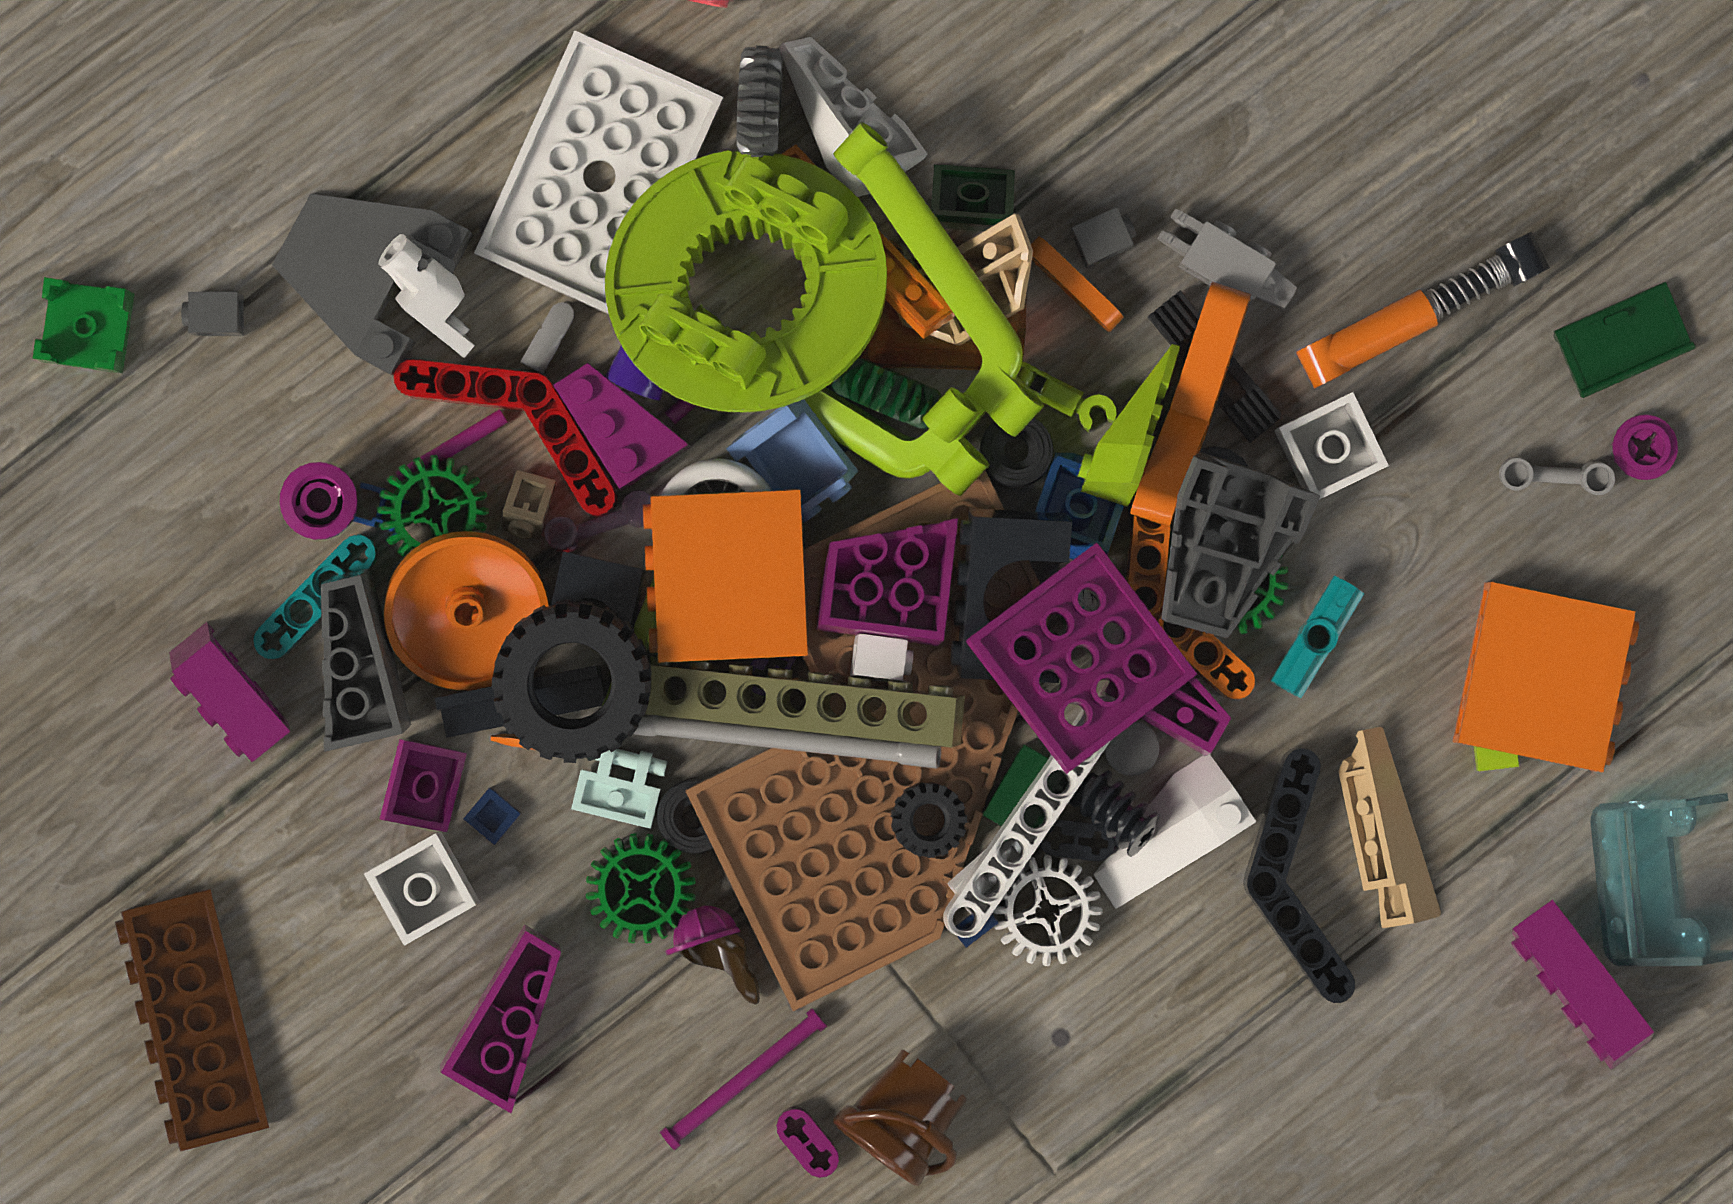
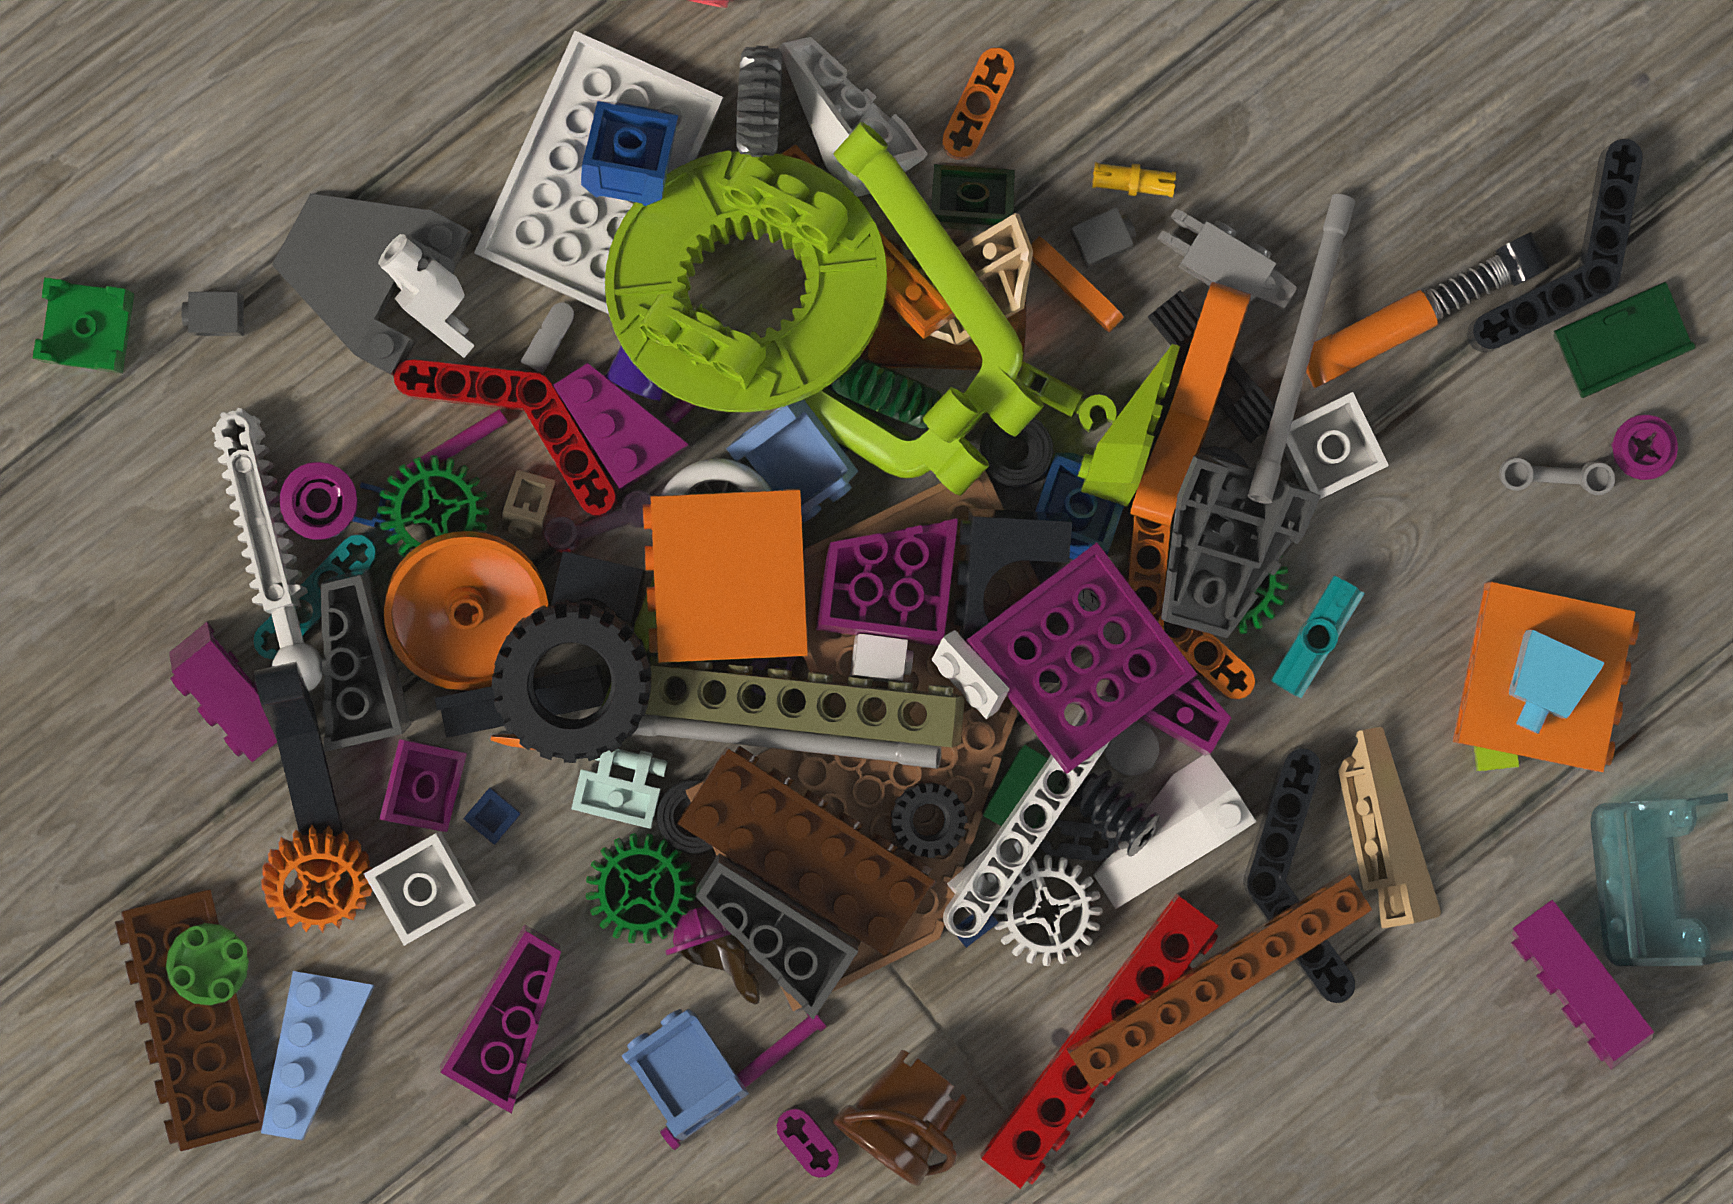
none -> bright green dish [166,923,249,1005]
none -> white gear [212,408,323,691]
none -> black beam [254,662,343,836]
none -> orange gear [261,825,373,933]
none -> light blue wing [261,971,375,1141]
none -> blue slope [581,101,679,206]
none -> medium blue panel [622,1009,749,1141]
none -> reddish brown bracket [677,745,936,956]
none -> dark grey wedge [696,853,858,1019]
none -> white plate [932,630,1010,719]
none -> orange beam [942,48,1014,160]
none -> red brick [980,894,1219,1189]
none -> dark orange brick [1067,873,1372,1089]
none -> yellow pin [1092,162,1176,198]
none -> light grey piece [1248,194,1356,504]
none -> black beam [1467,139,1643,353]
none -> medium azure torso [1509,630,1604,734]

